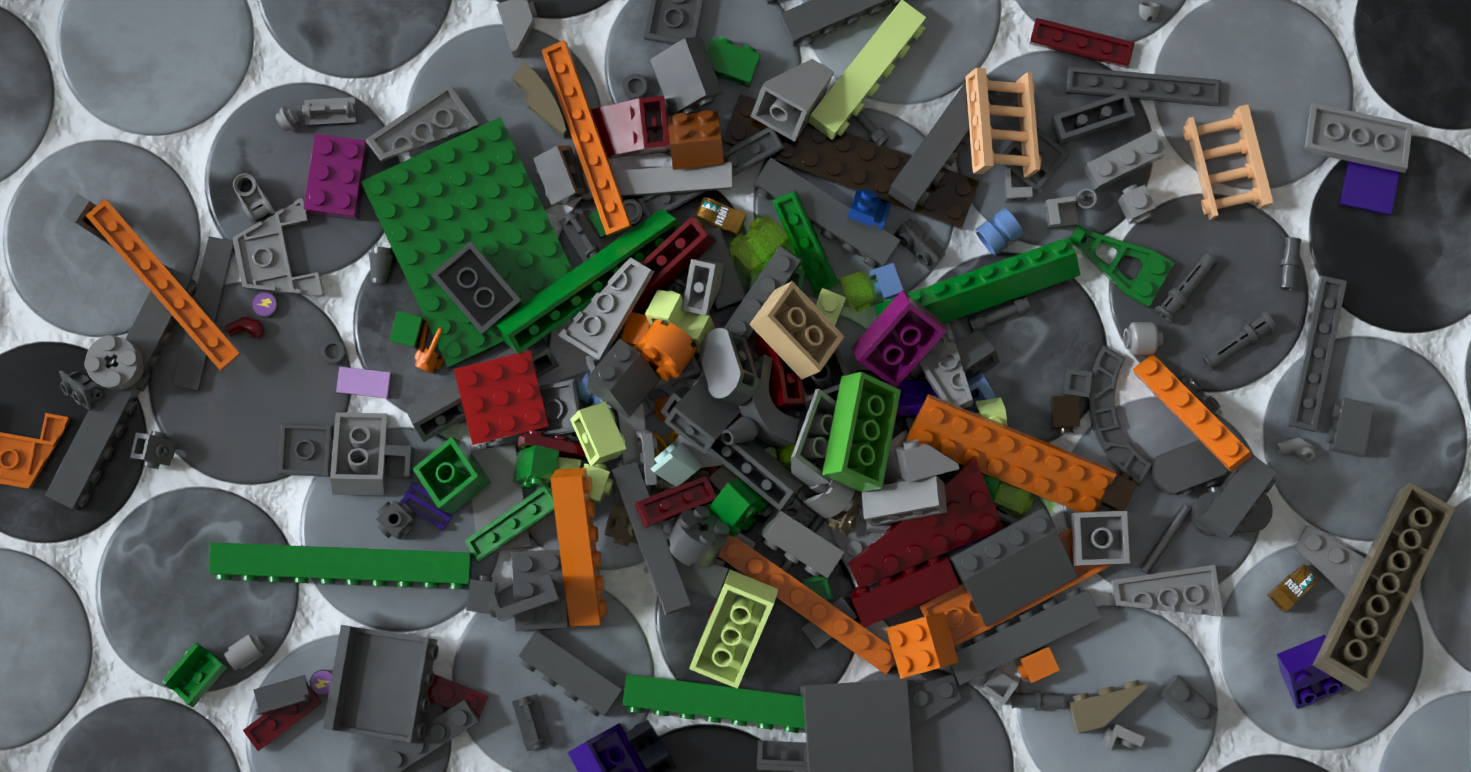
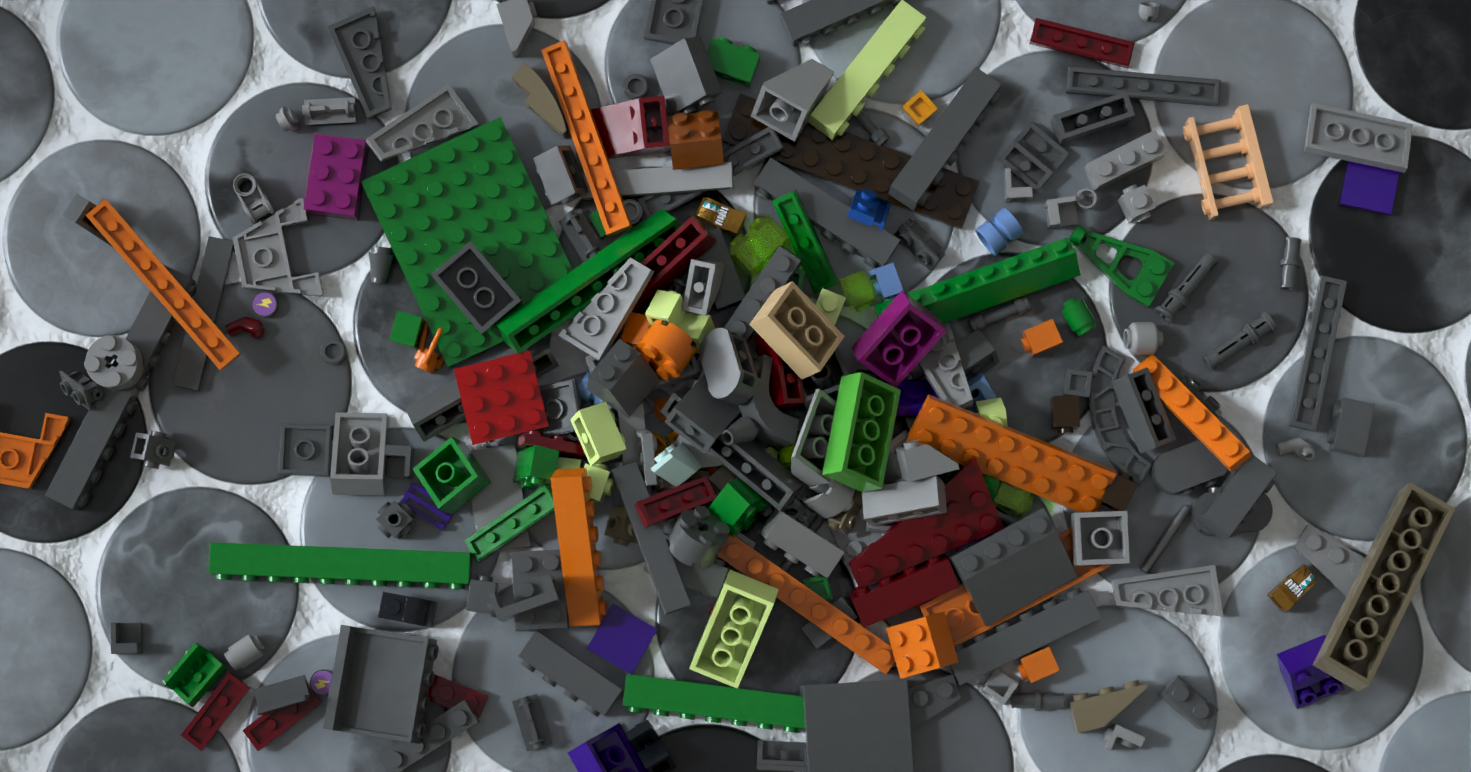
lavender tile [336,367,391,399] -> none
light nougat fence [965,68,1042,178] -> none
none -> dark grey panel [110,622,143,655]
none -> dark red plate [181,672,251,751]
none -> dark grey wing [327,6,392,120]
none -> black brick [378,592,438,628]
none -> dark purple tile [587,604,658,675]
none -> light orange plate [902,90,938,127]
none -> orange brick [1020,319,1063,357]
none -> green brick [1061,296,1096,336]
none -> dark grey brick [1111,367,1177,454]

